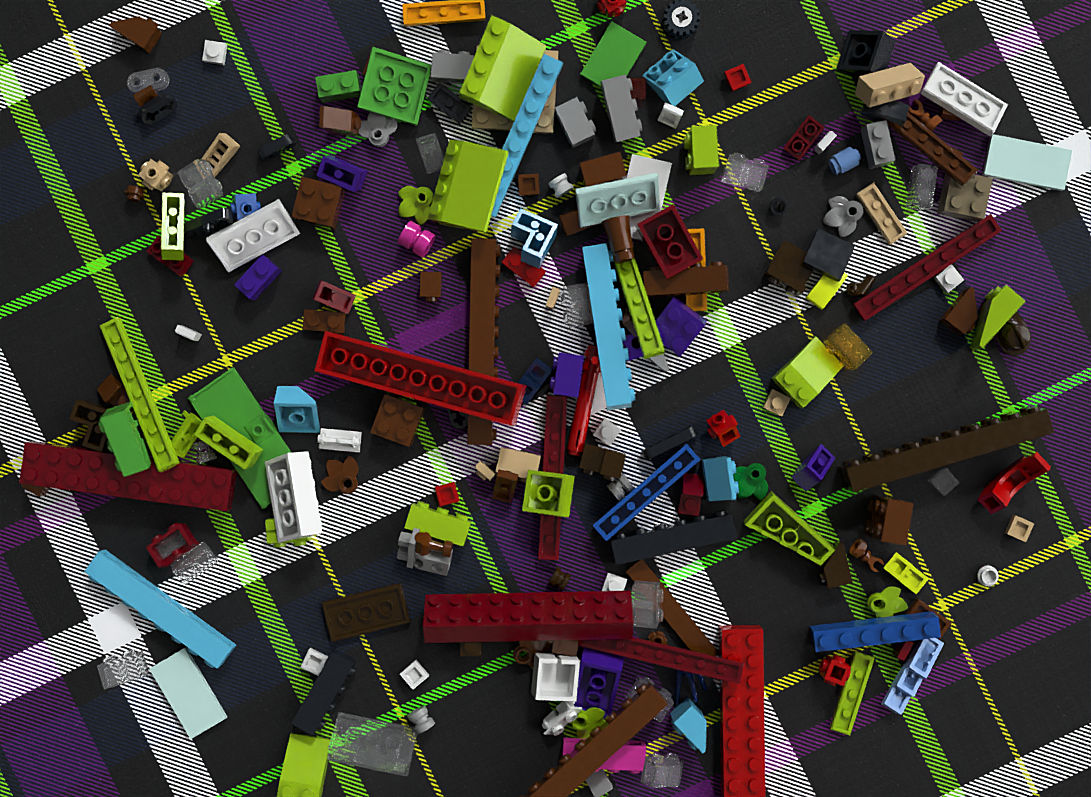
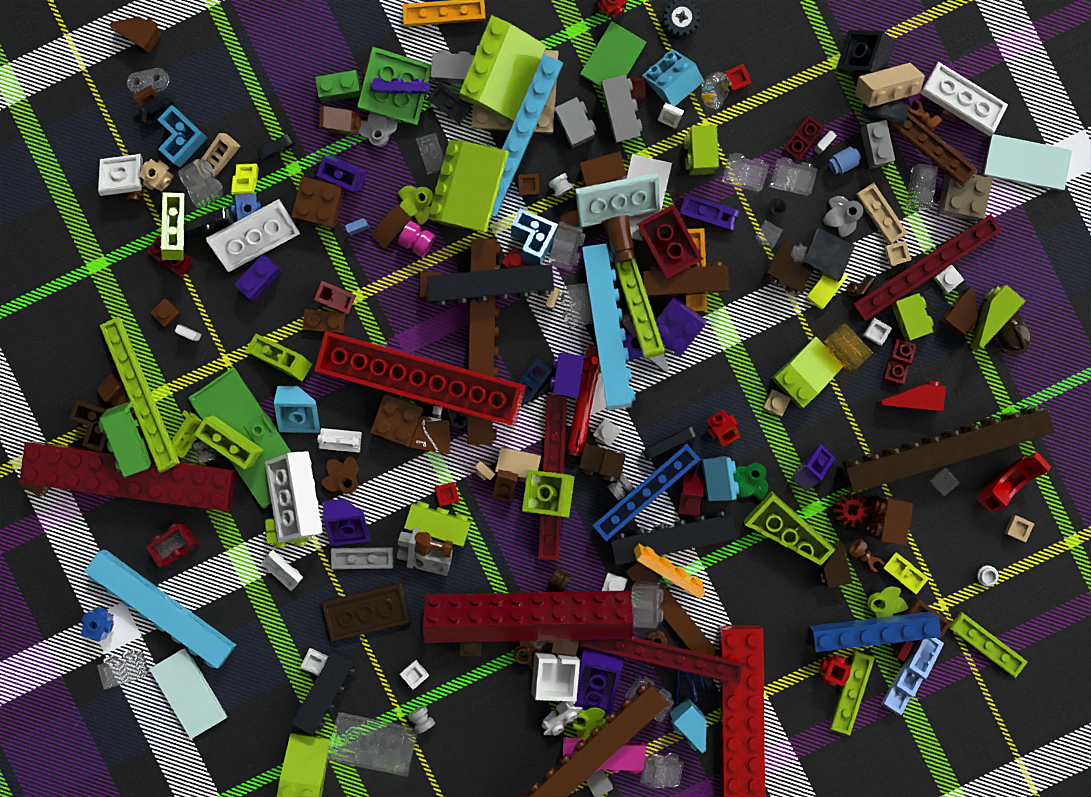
clear slope [172,542,219,585] -> none
white plate [202,40,227,65] -> none
none -> blue brick [80,607,114,642]
none -> white tile [98,154,143,196]
none -> reddish brown plate [150,298,181,327]
none -> dark azure brick [157,105,208,167]
none -> neon yellow slope [232,164,258,195]
none -> lime slope [246,334,312,381]
none -> white plate [261,550,303,591]
none -> dark purple slope [322,499,371,546]
none -> light grey tile [331,547,393,569]
none -> medium blue tile [345,218,370,235]
none -> dark purple plate [369,77,430,94]
none -> reddish brown slope [370,204,413,249]
none -> reddish brown torso [410,405,451,454]
none -> black brick [427,264,555,306]
none -> clear brick [548,221,586,271]
none -> light orange plate [634,544,706,599]
none -> dark purple plate [679,194,740,232]
none -> clear hair [701,72,732,110]
none -> clear tile [754,220,783,248]
none -> clear brick [768,157,817,196]
none -> clear plate [791,243,808,263]
none -> red gear [833,492,869,527]
none -> white tile [863,318,892,346]
none -> red slope [877,381,946,411]
none -> dark red slope [882,339,916,386]
none -> tan plate [884,241,911,267]
none -> lime brick [891,293,934,341]
none -> lime tile [949,612,1028,678]

